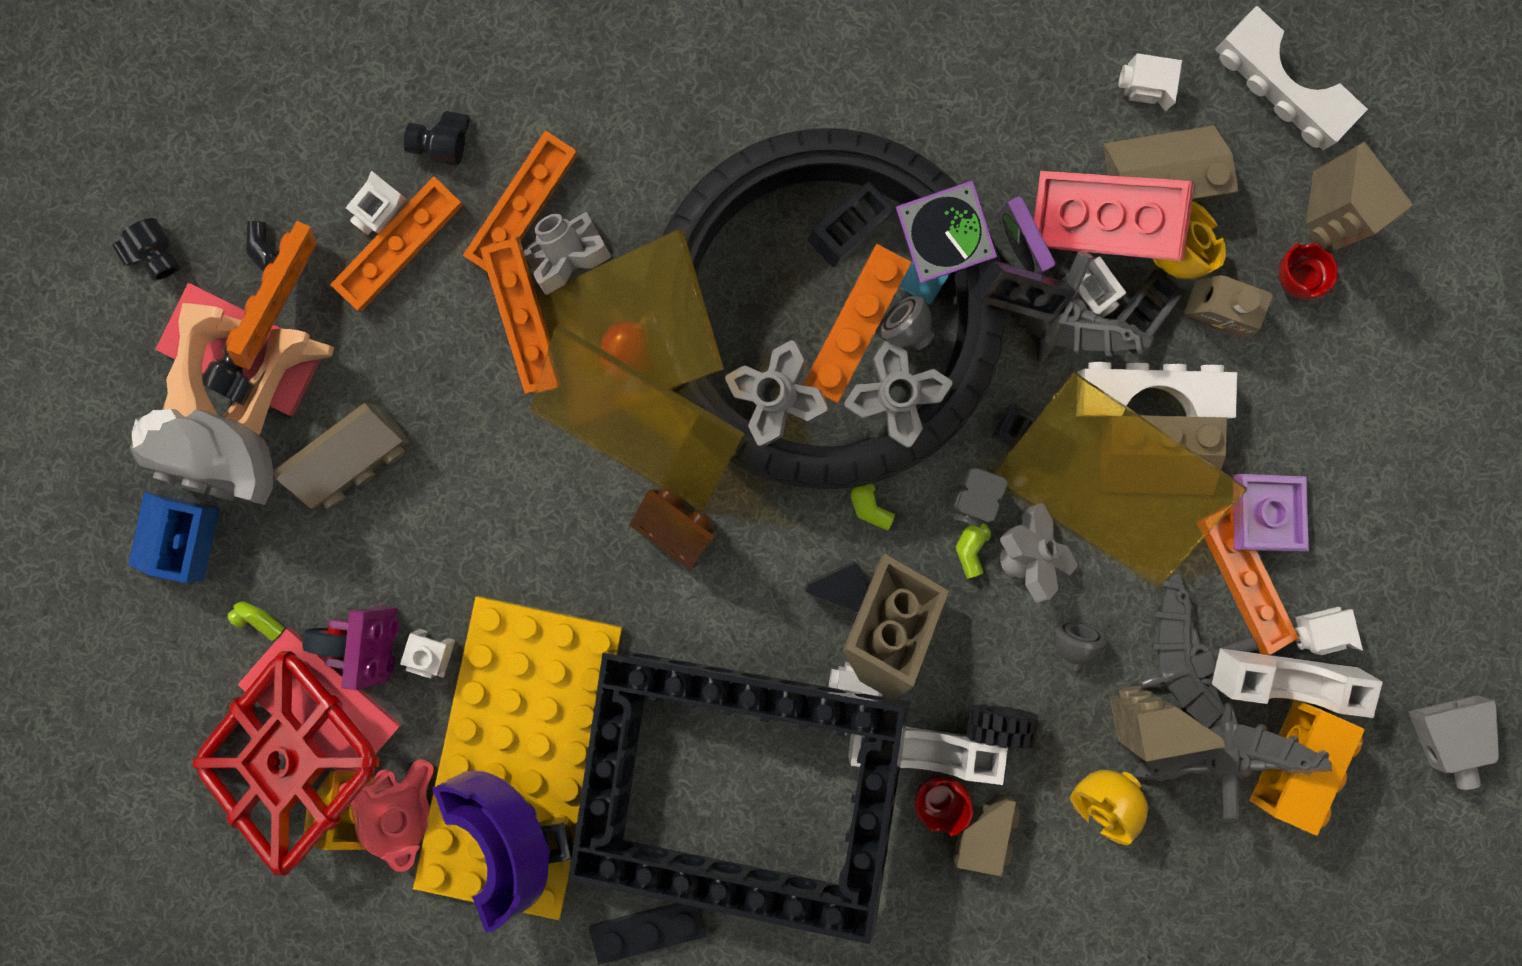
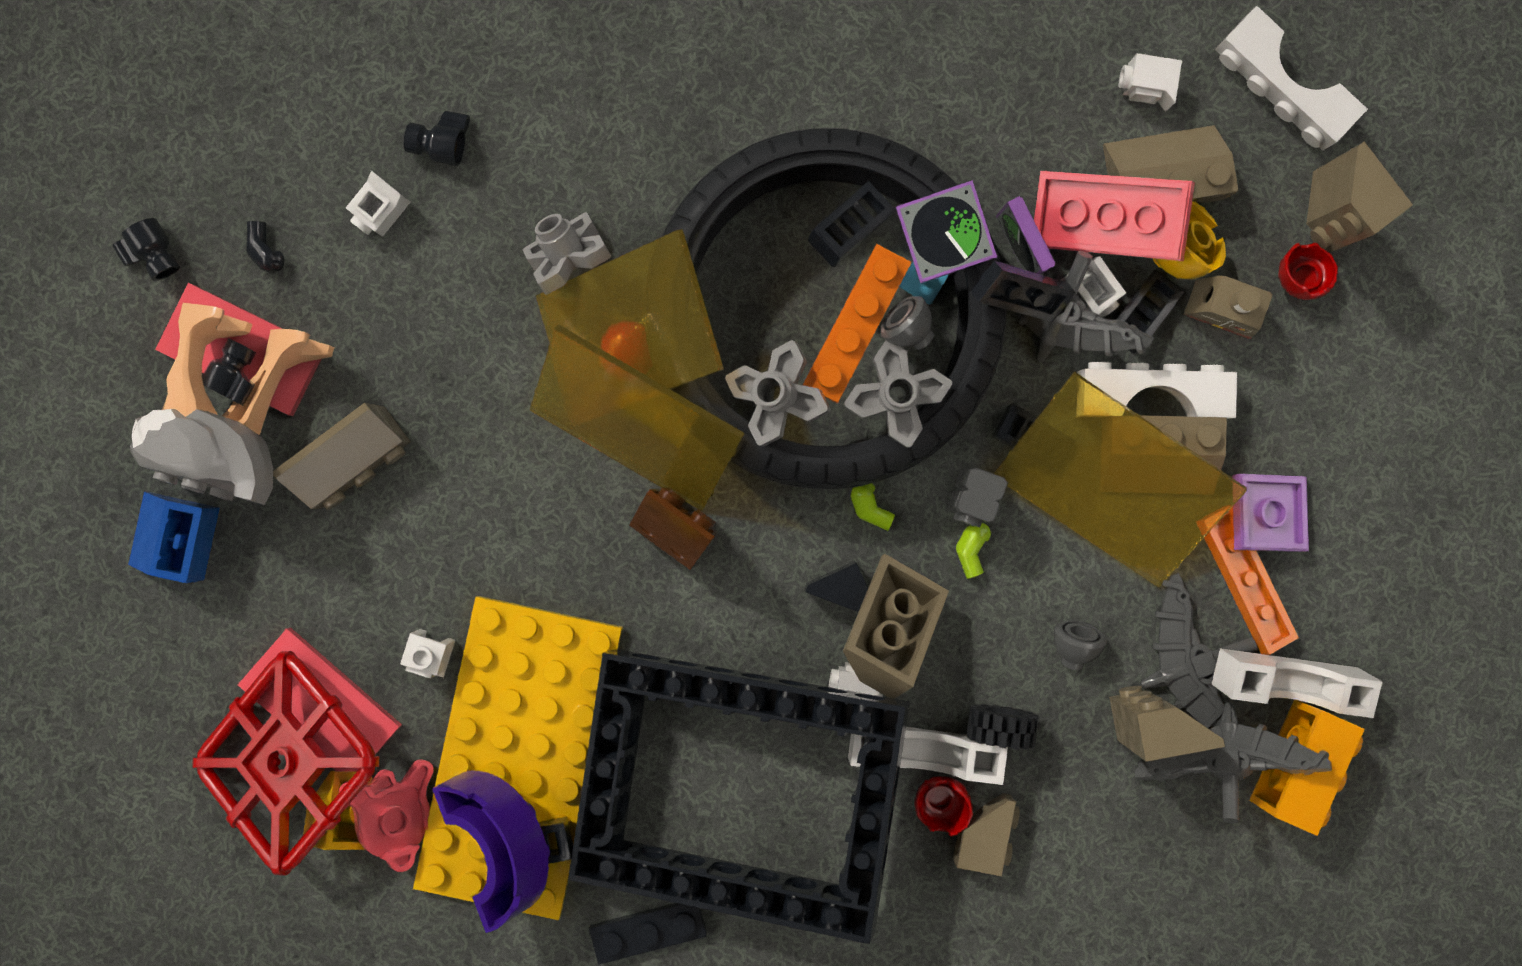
orange plate [226,221,317,370] -> none
lime arm [228,601,285,641] -> none
magenta plate [302,606,399,690] -> none
orange plate [330,176,464,312] -> none
orange plate [463,130,578,272] -> none
orange plate [480,237,563,394] -> none
light grey plant [1000,503,1078,603] -> none
yellow cylinder [1070,769,1148,845] -> none
white window [1294,606,1363,655] -> none
light grey torso [1409,695,1499,790] -> none

